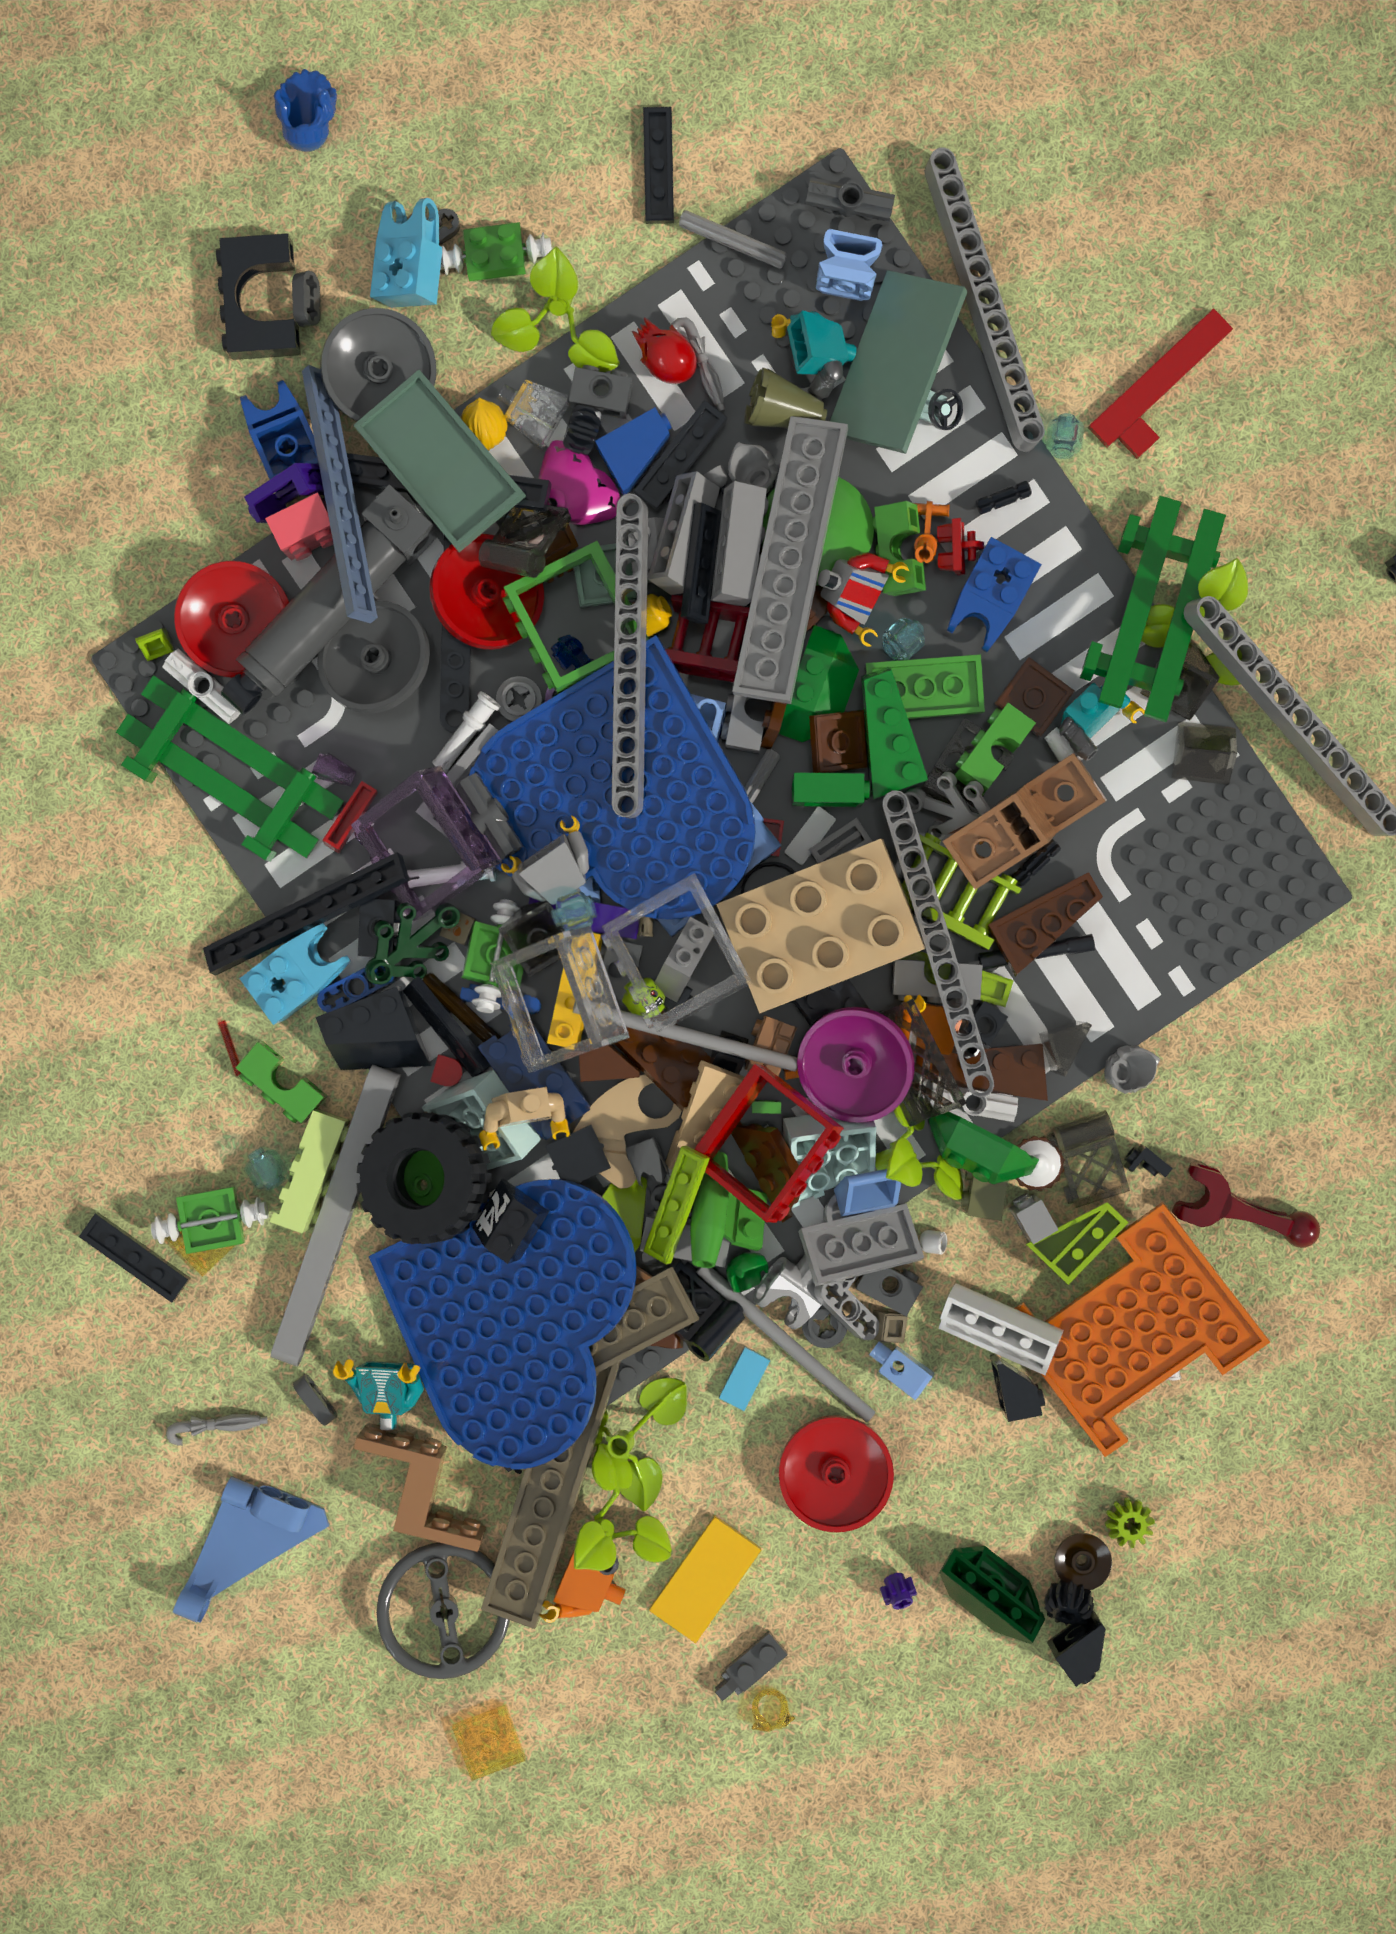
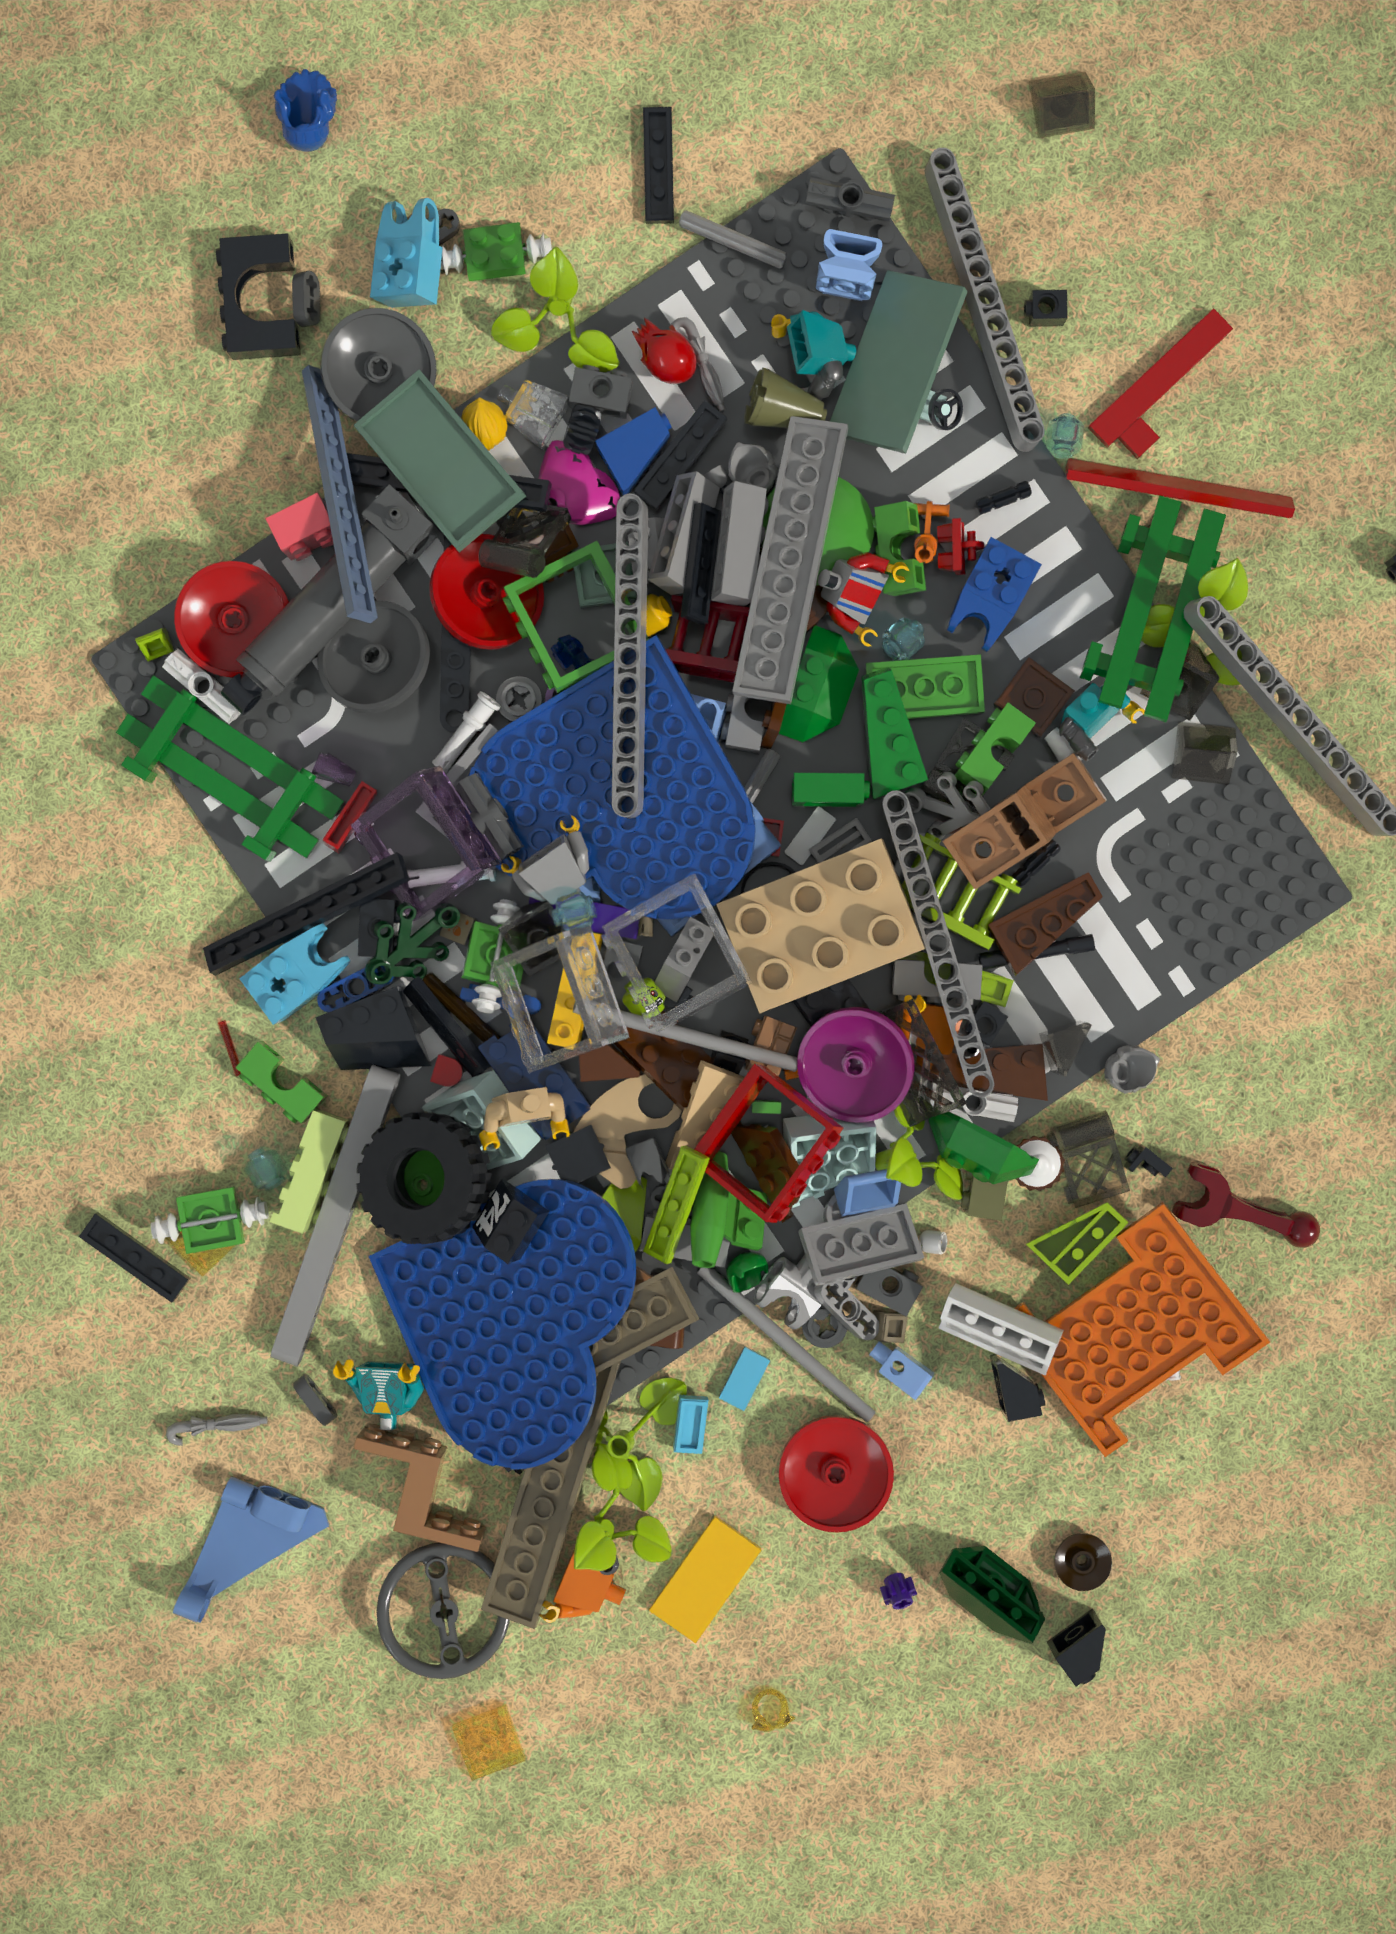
blue brick [240,380,319,493] -> none
dark purple window [244,463,324,523] -> none
black piece [674,1262,745,1362] -> none
dark grey hinge [715,1631,788,1701] -> none
reddish brown tile [809,710,868,773] -> none
light grey brick [1009,1193,1058,1244] -> none
black gear [1044,1580,1094,1627] -> none
lime gear [1105,1497,1155,1548] -> none
none -> medium azure tile [673,1395,709,1454]
none -> black brick [1024,290,1068,327]
none -> clear smoke slope [1029,71,1095,138]
none -> red tile [1065,458,1295,518]

